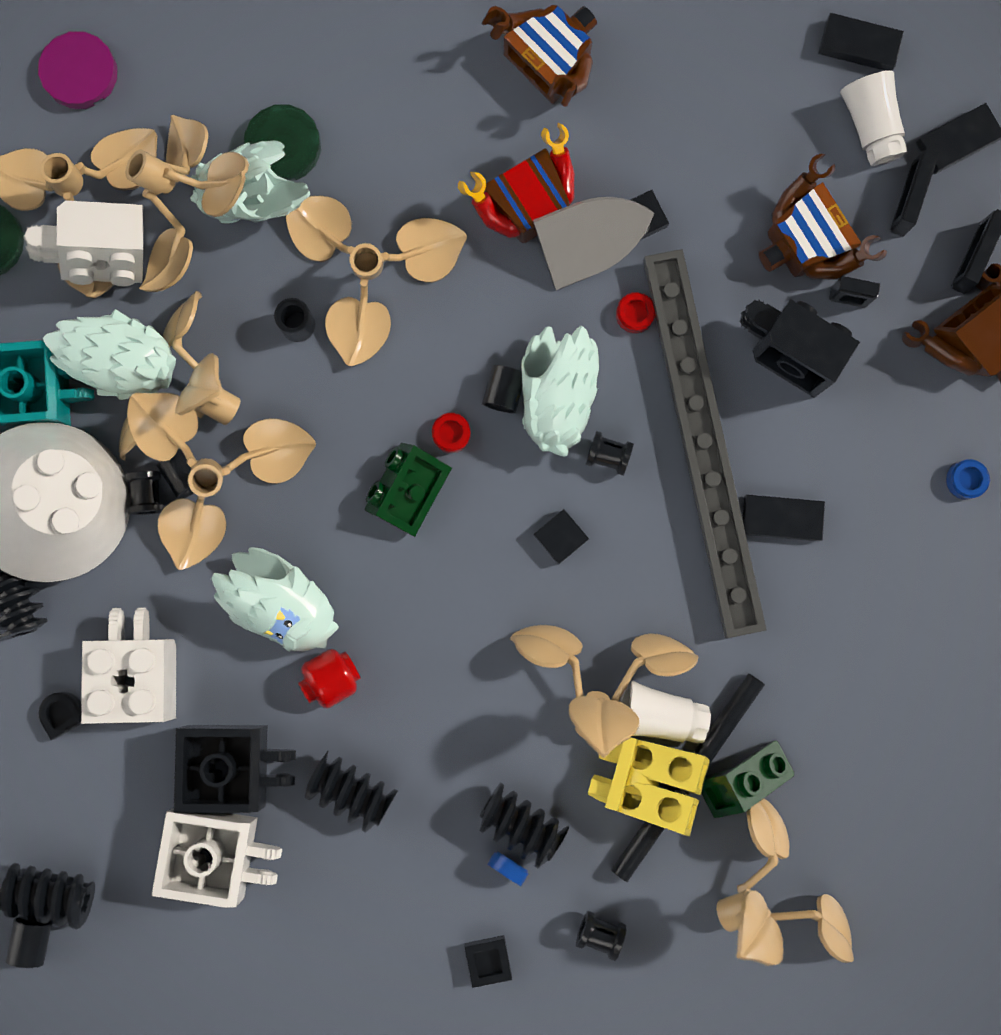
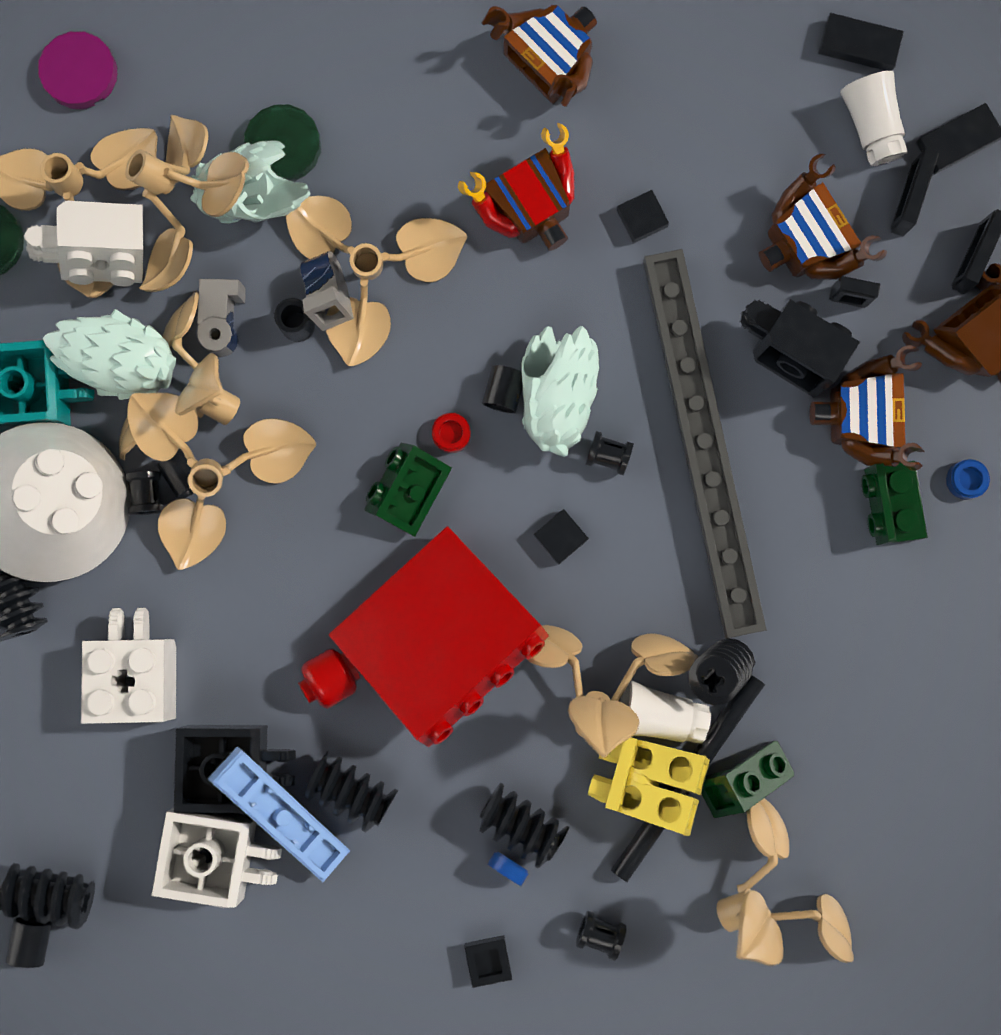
black tile [39,692,81,740] -> none
light aqua head [211,547,339,652] -> none
light grey shield [533,197,654,290] -> none
red tile [616,292,655,333] -> none
black tile [742,495,825,541] -> none
none -> light grey leg [197,279,246,357]
none -> light blue plate [208,746,350,882]
none -> light grey leg [300,251,354,331]
none -> red panel [328,526,549,748]
none -> black piece [688,638,755,706]
none -> torso [809,345,925,471]
none -> dark green bracket [861,461,928,545]

